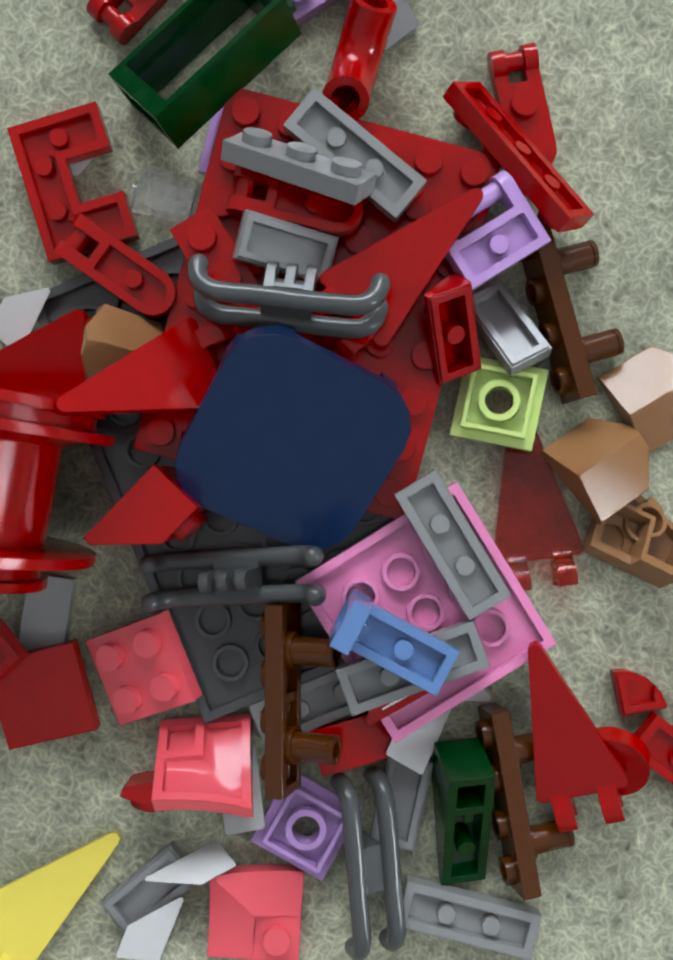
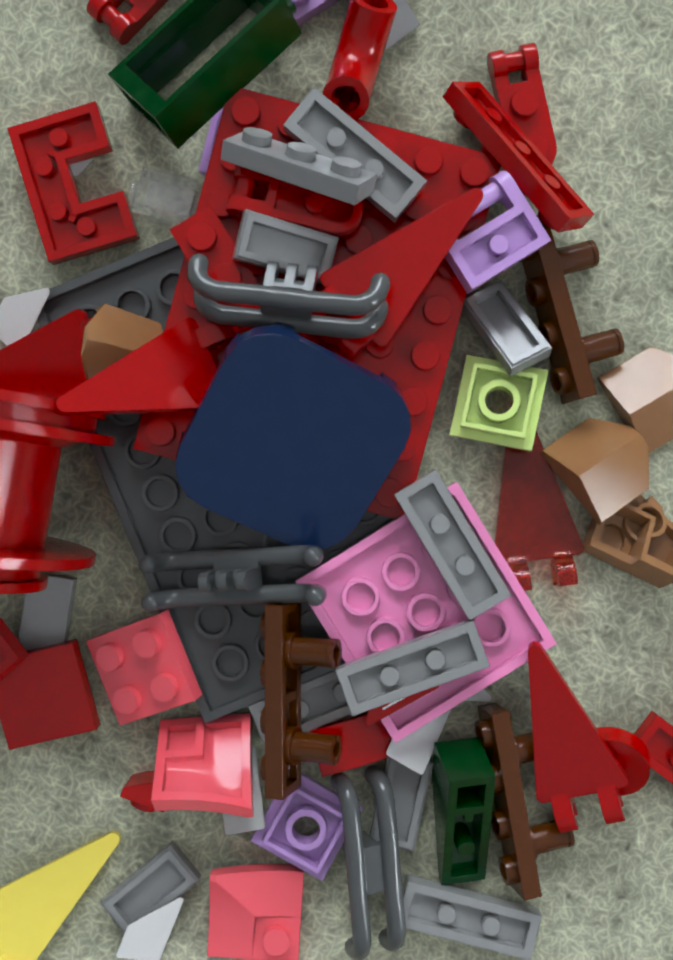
red plate [53,213,177,318] -> none
red slope [83,465,208,545] -> none
white sticker [145,841,236,885] -> none
medium blue bracket [329,588,460,696] -> none
red slope [424,273,481,384] -> none
red tile [610,669,667,717] -> none

